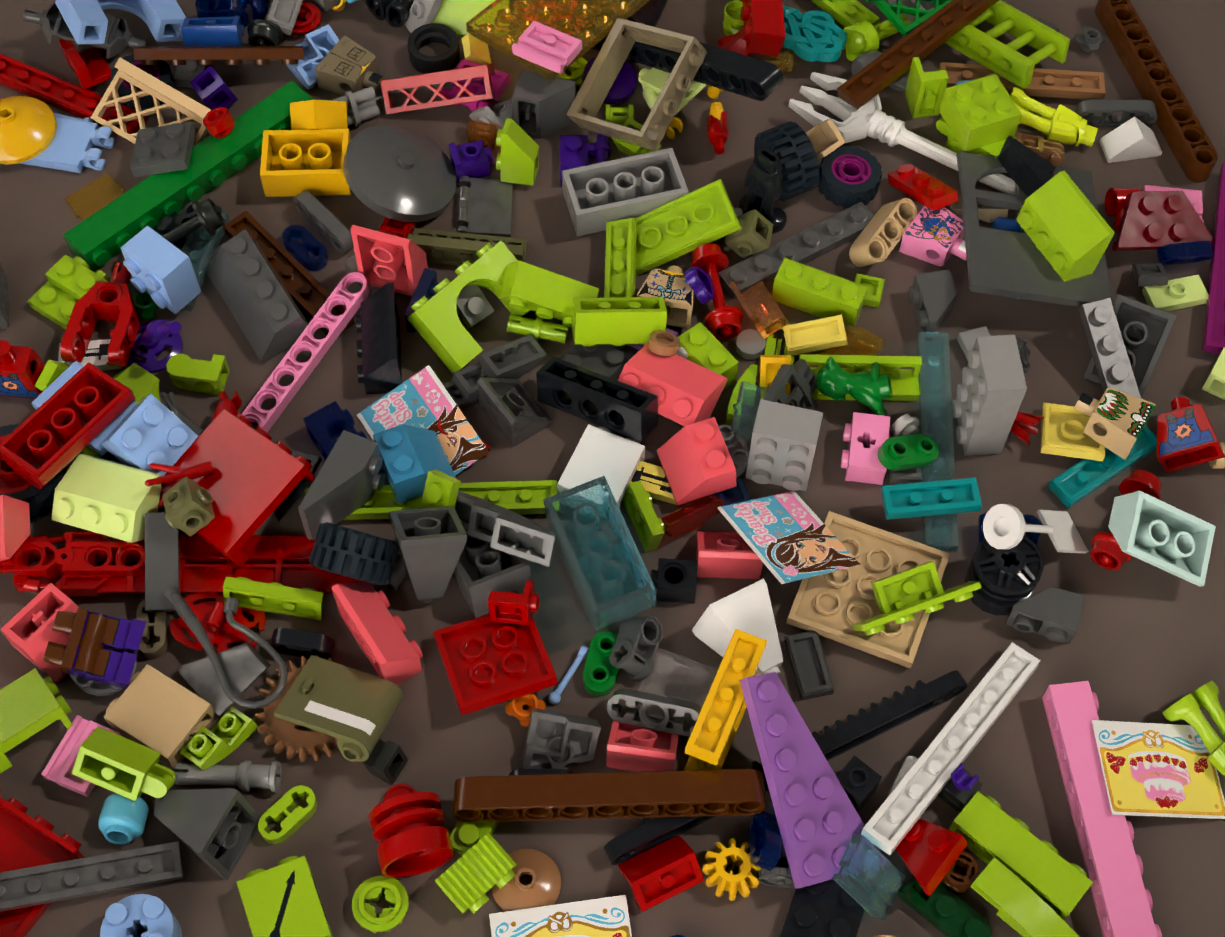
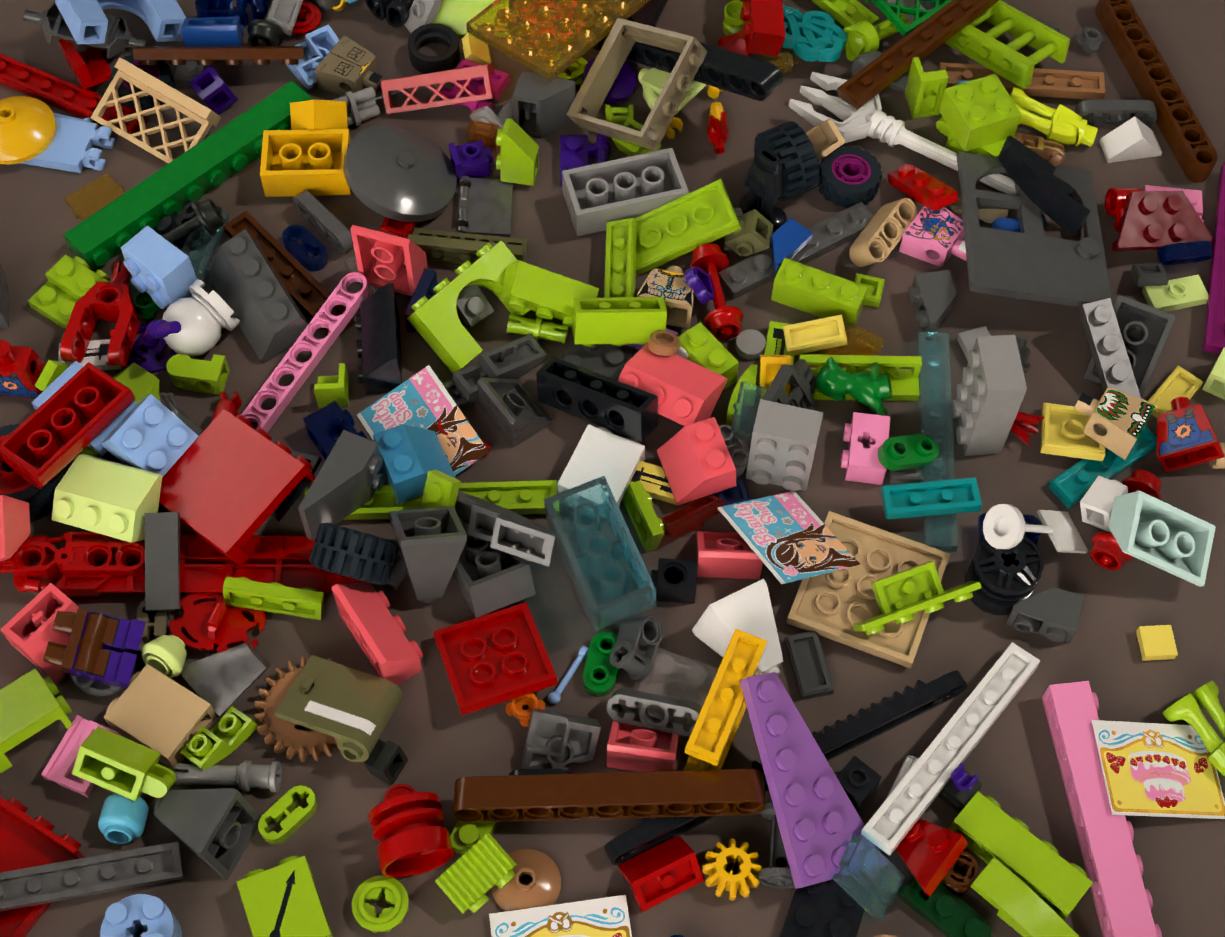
dark grey plate [130,122,196,177] -> none
red plant [145,461,215,509] -> none
olive brick [162,476,215,537] -> none
dark grey piece [164,587,288,709] -> none
red tile [203,107,235,139] -> none
black beam [270,628,335,660] -> none
red bracket [487,580,540,626] -> none
bright pink plate [512,21,582,74] -> none
clear orange panel [728,280,789,339] -> none
clear blue beam [748,811,782,871] -> none
white plate [890,414,920,437] -> none
lime slope [1016,170,1115,282] -> none
none -> yellowish green cone [142,635,187,678]
none -> white tile [162,279,240,357]
none -> lime panel [314,363,350,408]
none -> blue tile [771,218,813,271]
none -> white brick [1080,476,1128,532]
none -> light yellow tile [1136,625,1178,661]
none -> light yellow tile [1148,365,1204,418]

